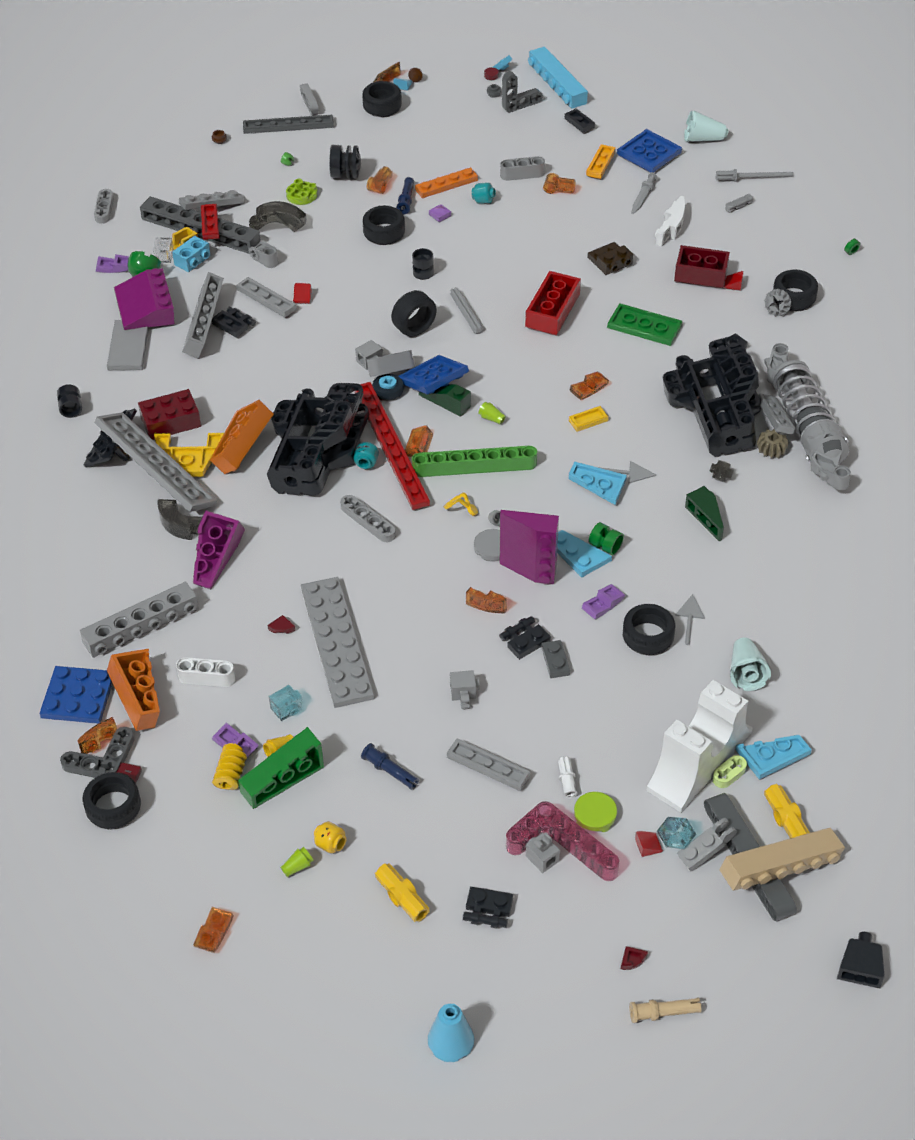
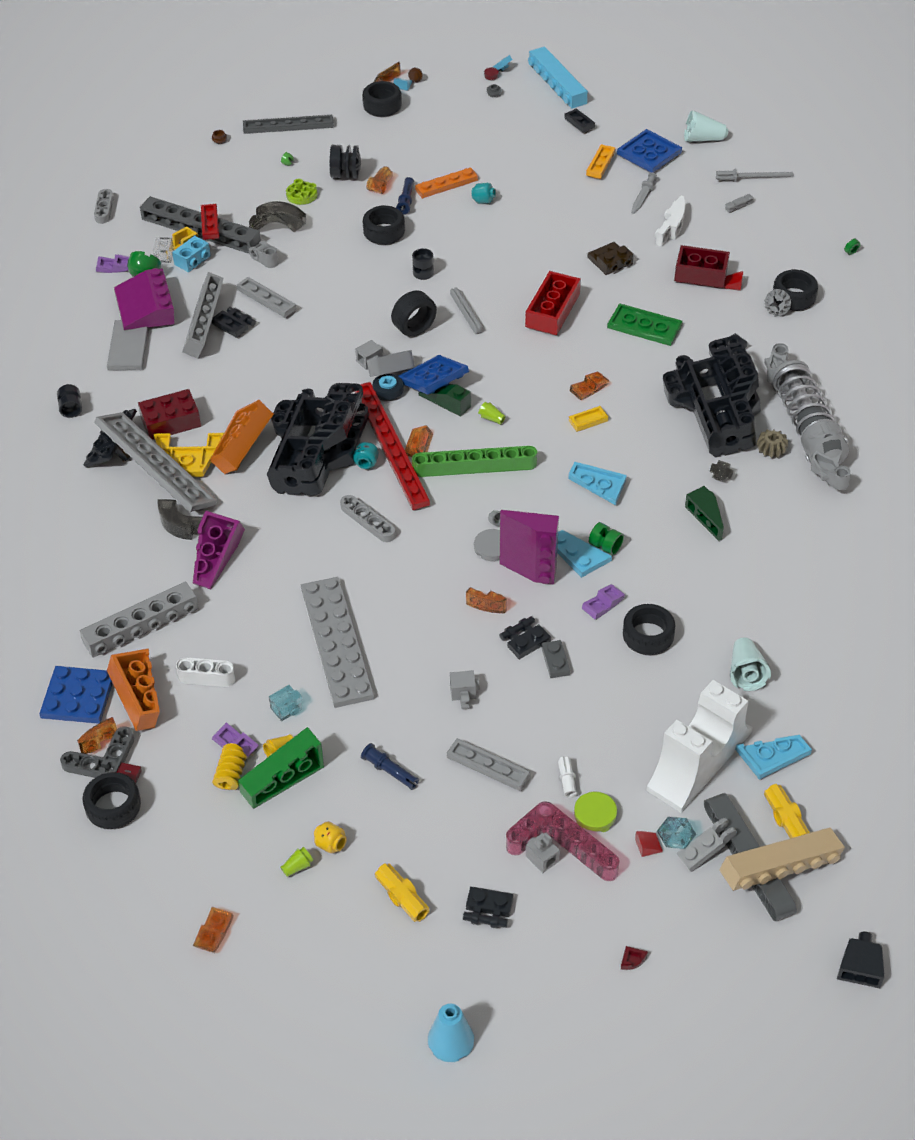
light grey plate [179,190,244,210] -> none
dark red tile [267,615,295,634] -> none
red slope [293,283,312,304] -> none
light grey beam [300,83,319,115] -> none
medium lavender tile [429,204,451,222] -> none
yellow piece [443,492,478,516] -> none
light grey beam [500,156,545,181] -> none
dark grey beam [502,71,543,113] -> none
clear orange piece [543,173,576,194] -> none
light grey piece [598,461,656,484] -> none
tan pin [629,998,701,1023] -> none
light grey piece [675,594,705,645] -> none
yellowish green beam [713,755,747,788] -> none
light grey plate [758,393,795,435] -> none

